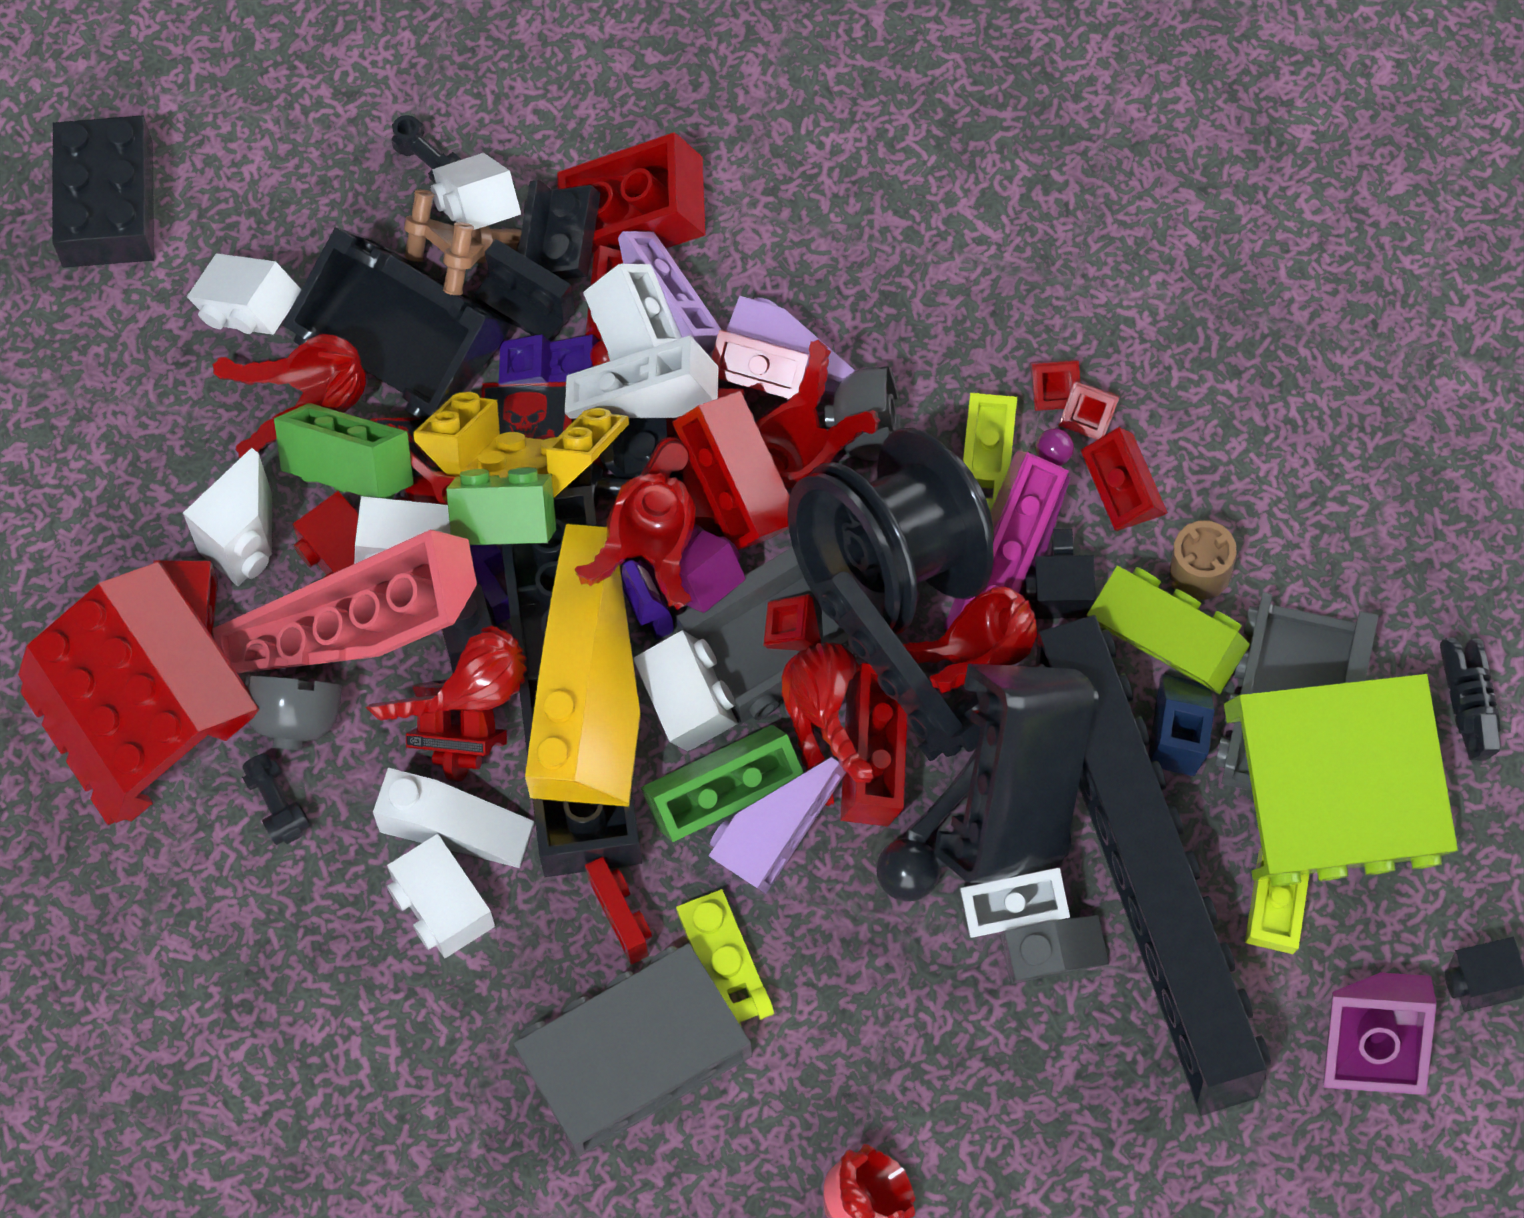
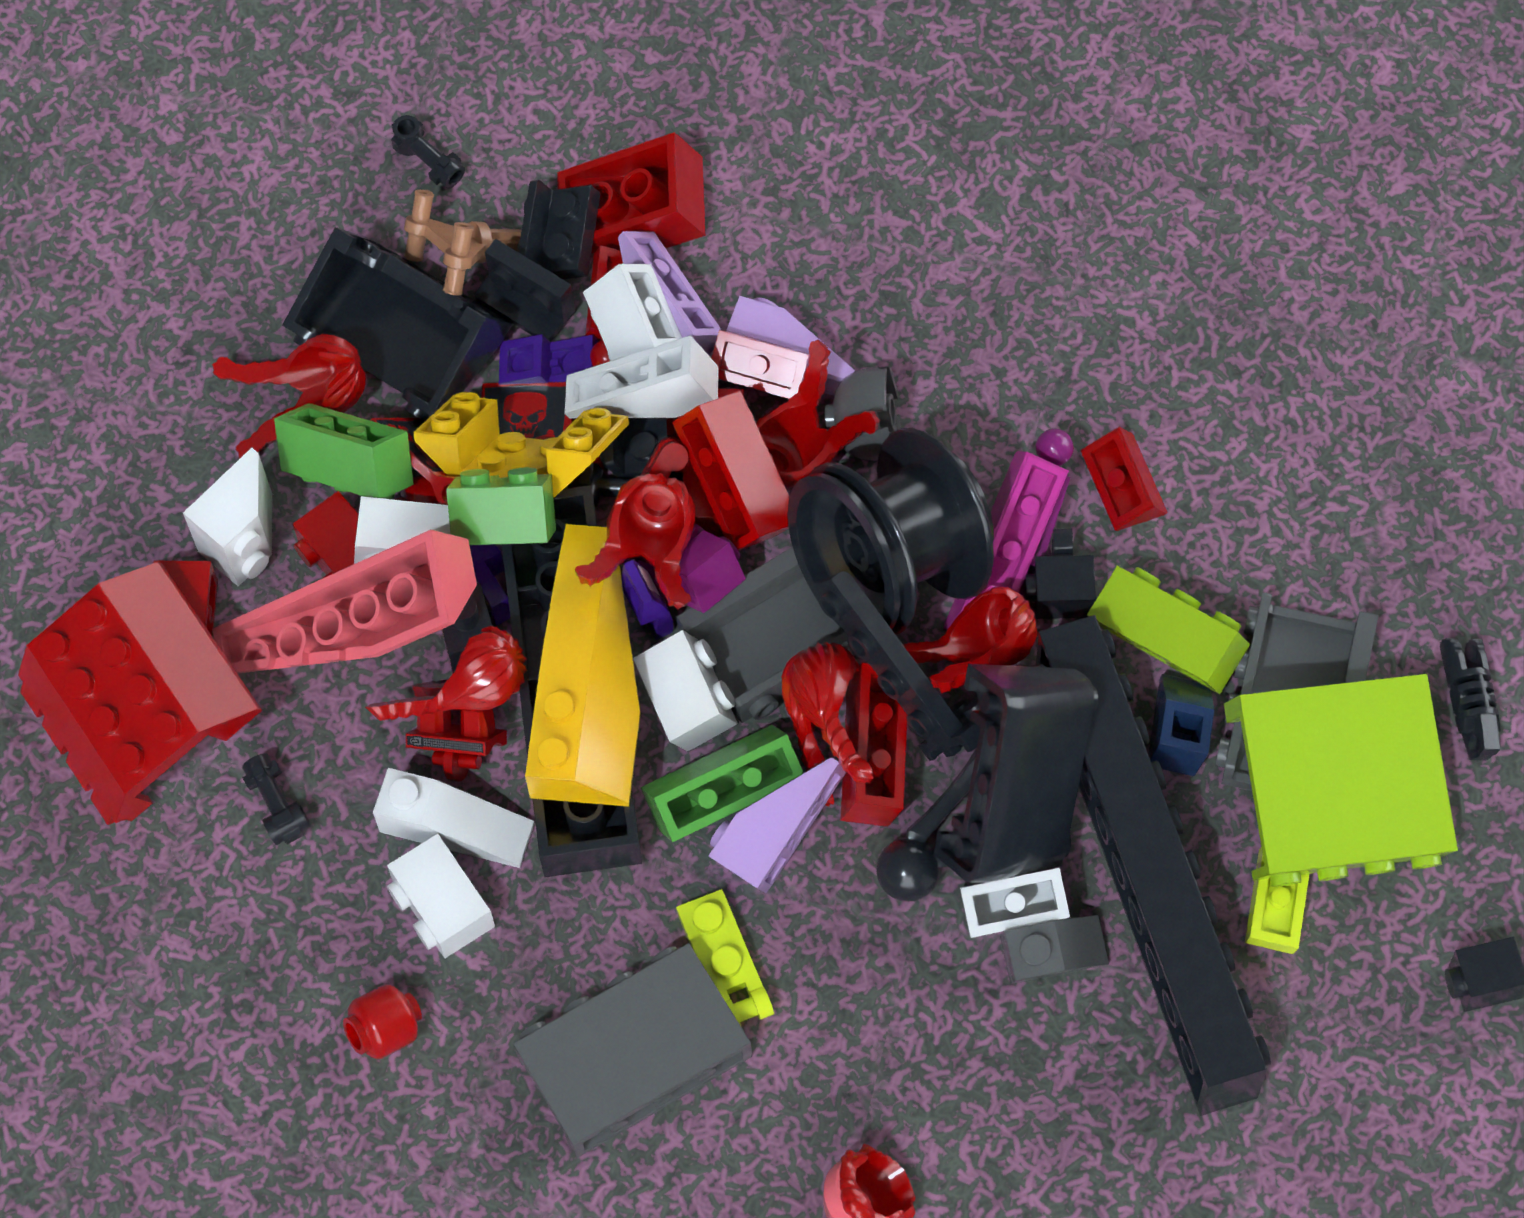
black brick [52,115,154,268] -> none
white brick [187,253,301,335] -> none
dark grey cylinder [244,676,342,751] -> none
white brick [431,153,521,230] -> none
red plate [585,857,652,965] -> none
red slope [763,595,821,651] -> none
neon yellow plate [963,393,1017,512] -> none
red slope [1030,360,1080,411] -> none
slope [1058,381,1120,440] -> none
medium nougat piece [1170,521,1236,599] -> none
magenta slope [1323,972,1436,1095] -> none
none -> red head [343,984,422,1059]

